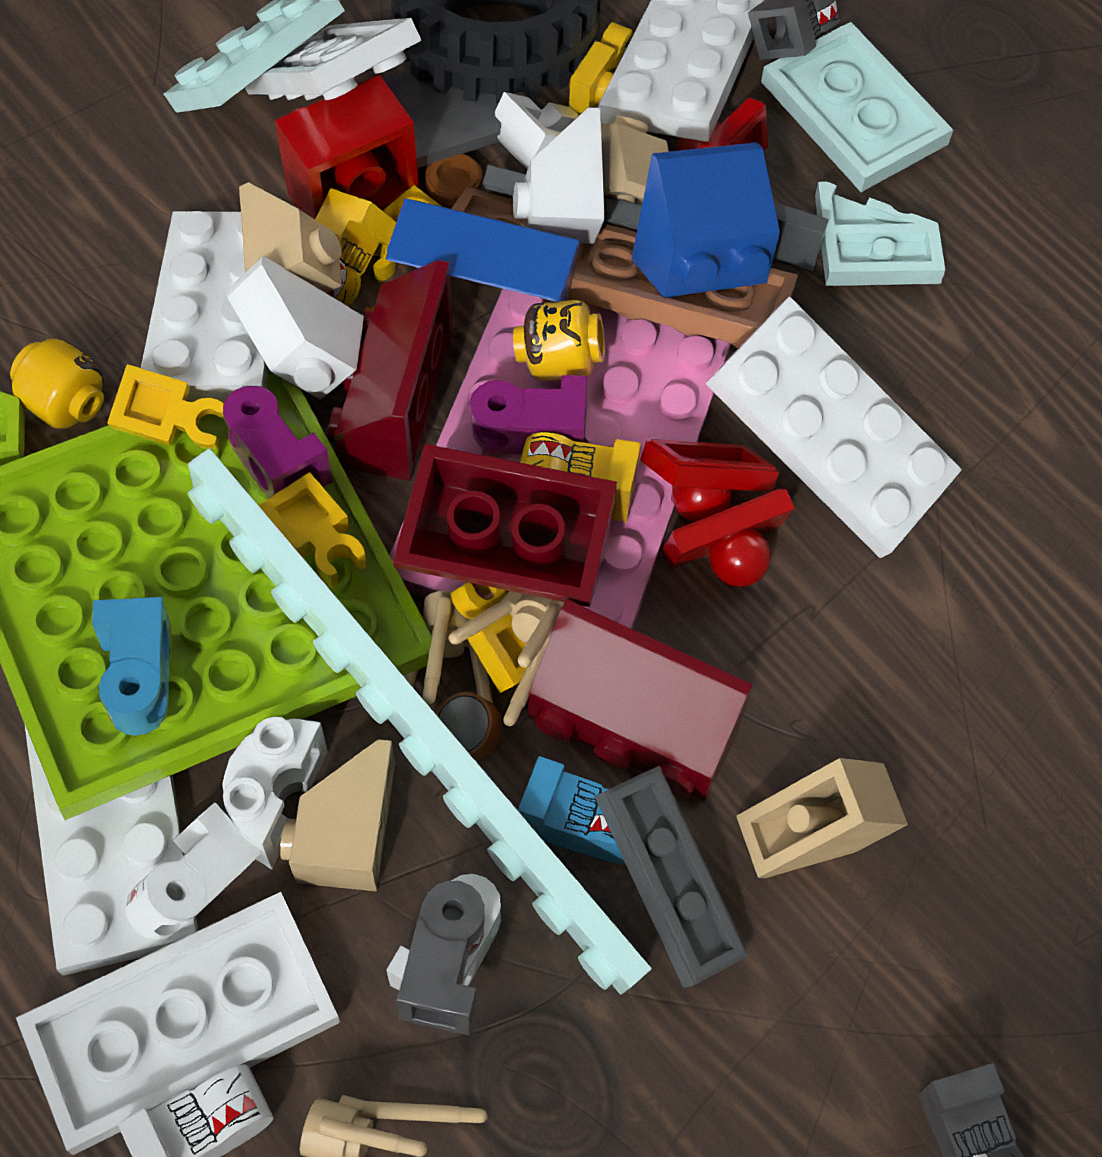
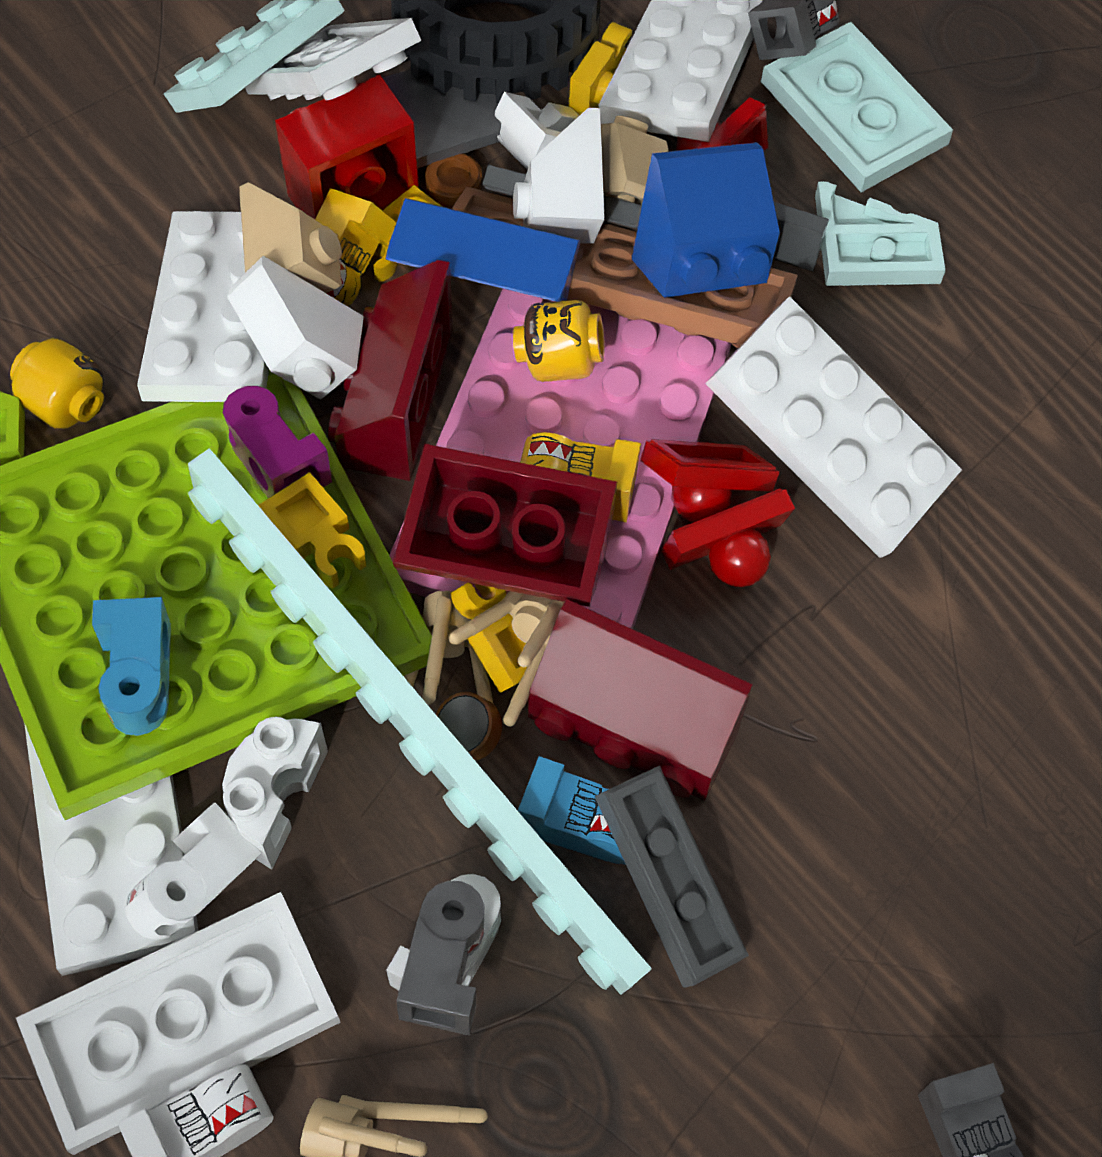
yellow plate [107,364,224,449] -> none
tan slope [280,739,396,892] -> none
magenta leg [470,375,587,455] -> none
tan slope [736,758,908,878] -> none

